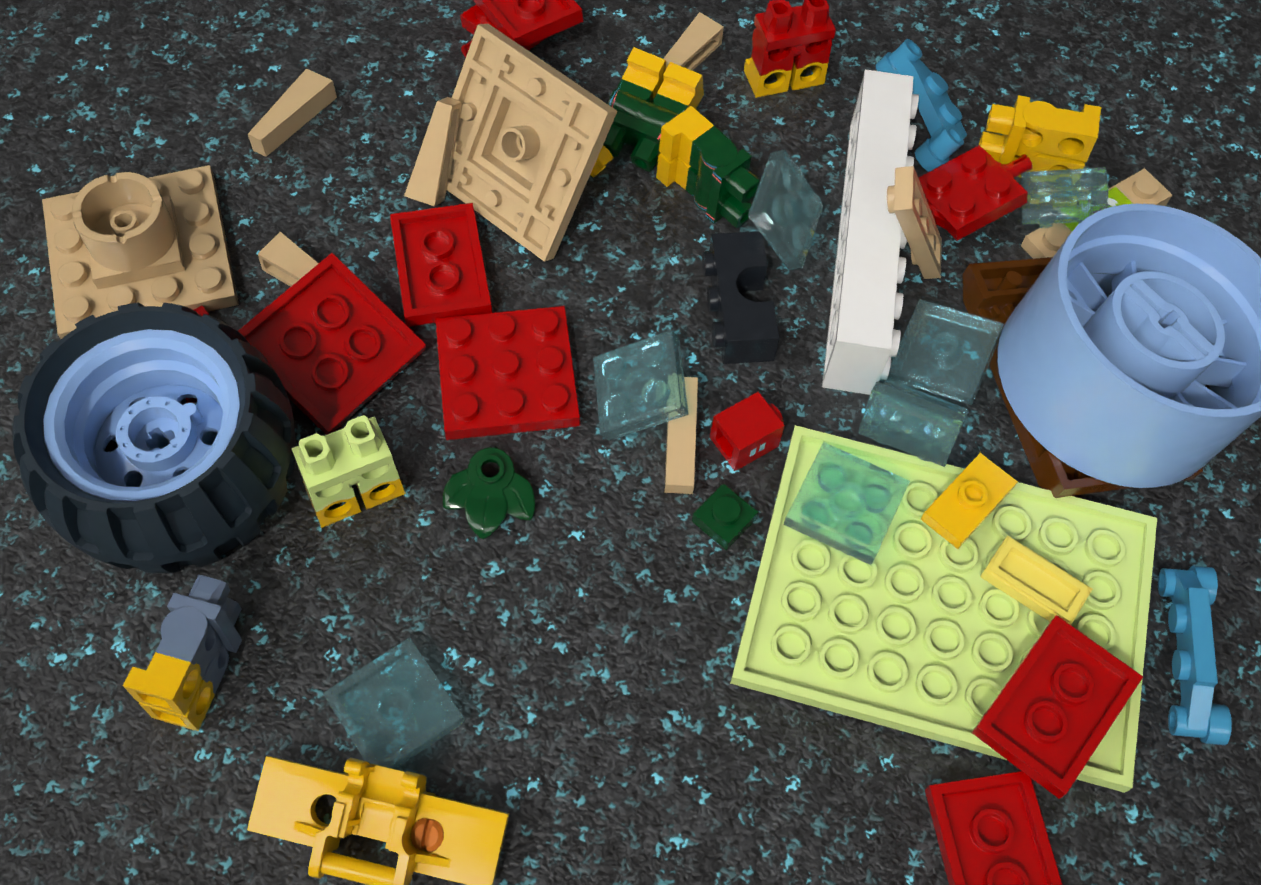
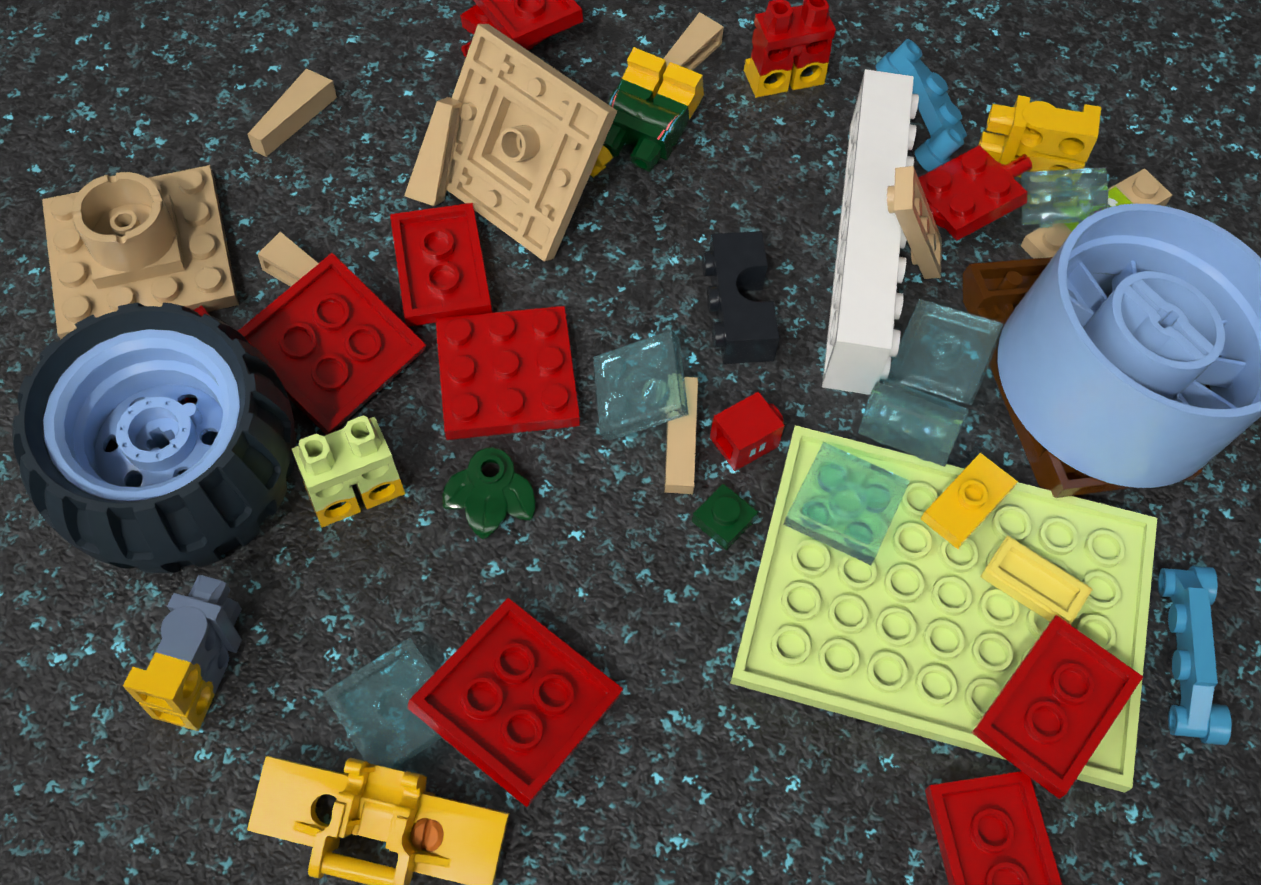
dark green hips [656,106,761,228] -> none
clear light blue plate [748,149,823,270] -> none
none -> red plate [407,598,623,807]

